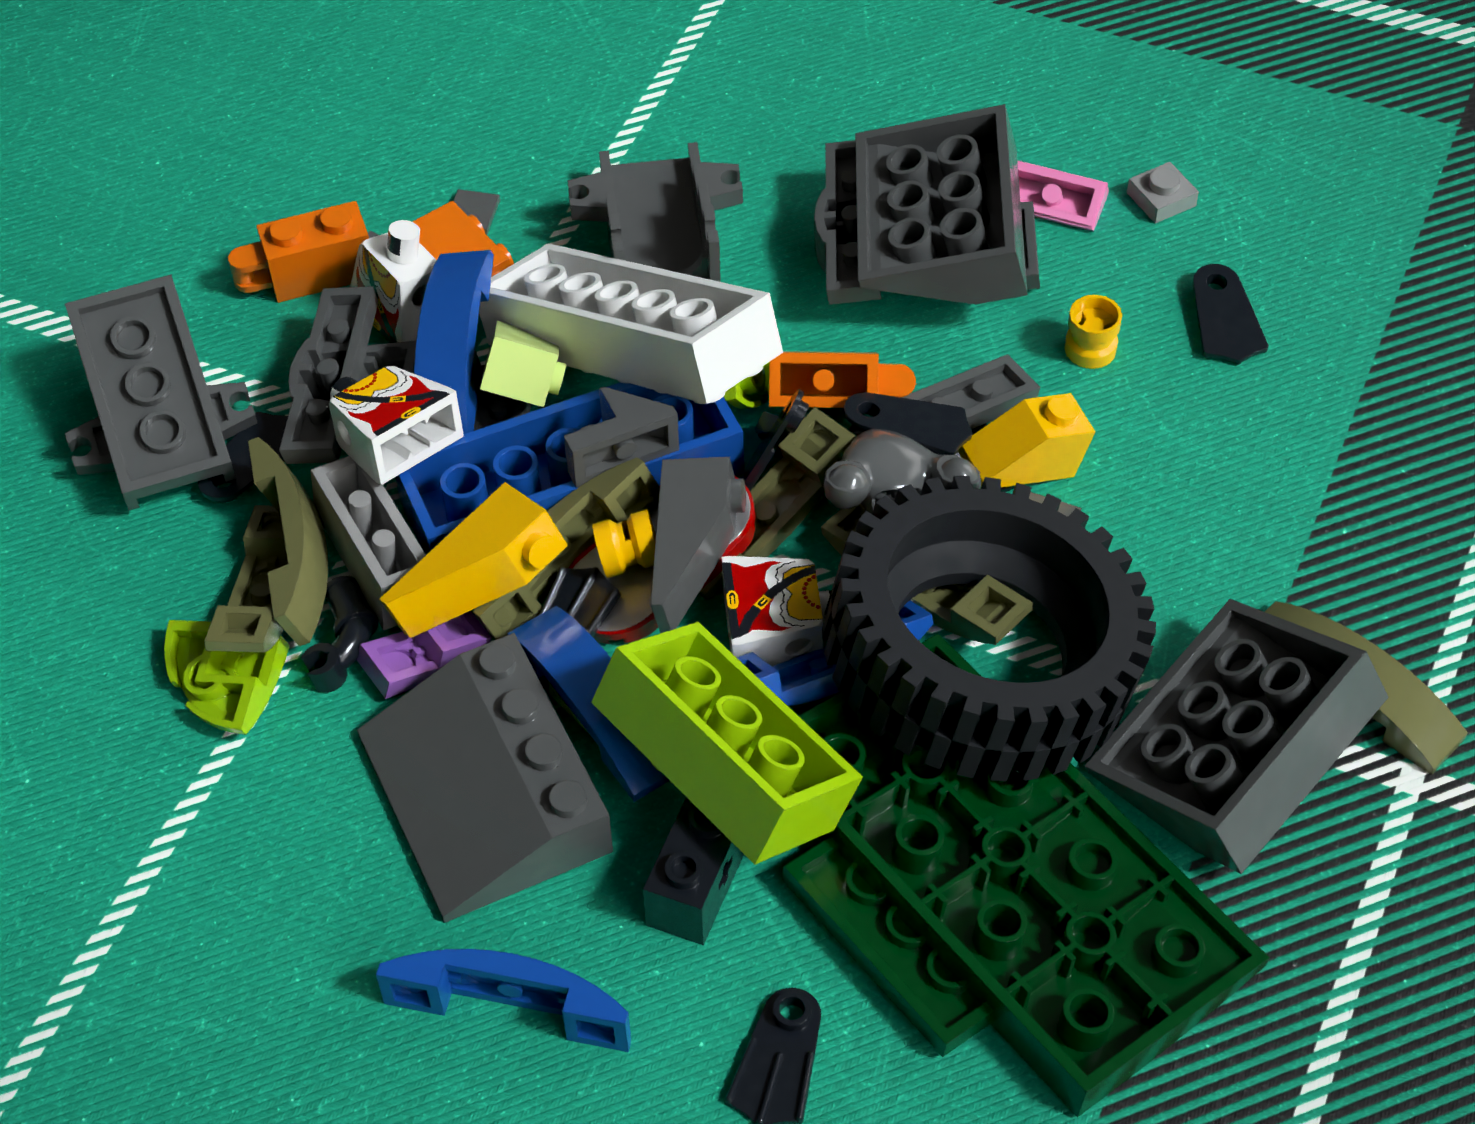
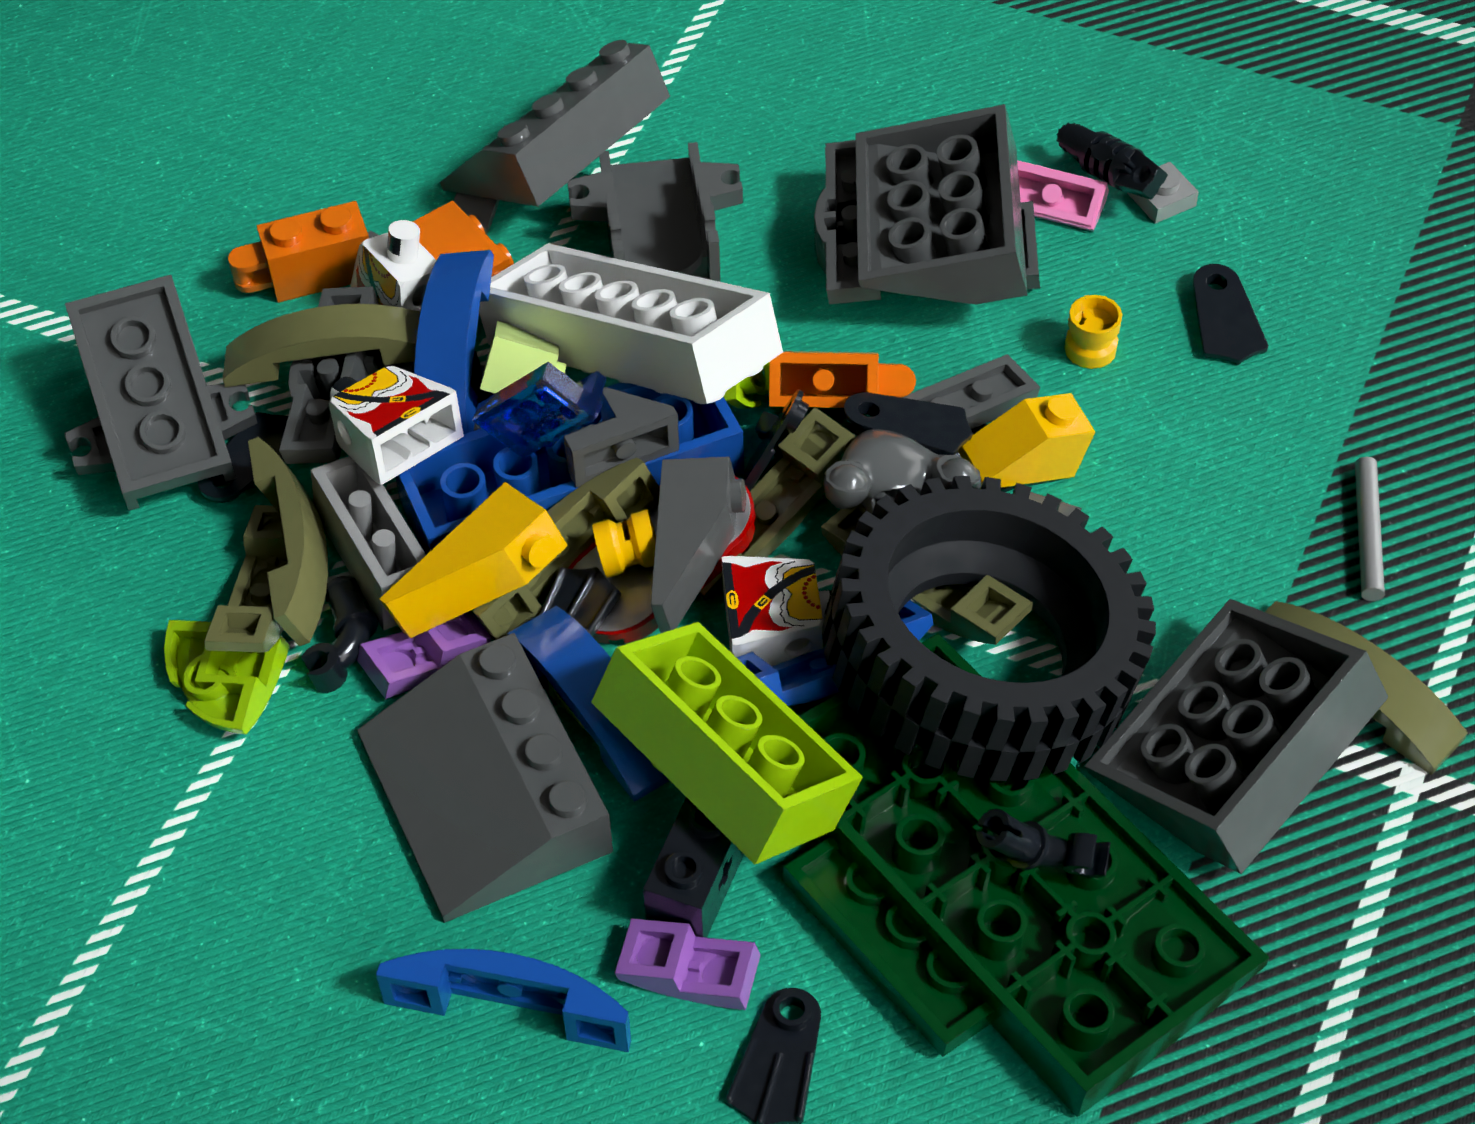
none -> olive slope [223,304,420,387]
none -> dark grey slope [440,40,670,207]
none -> clear blue bracket [472,362,607,458]
none -> medium lavender slope [615,918,761,1010]
none -> black piece [976,808,1111,878]
none -> black hinge [1056,123,1168,200]
none -> light grey bar [1355,457,1385,601]

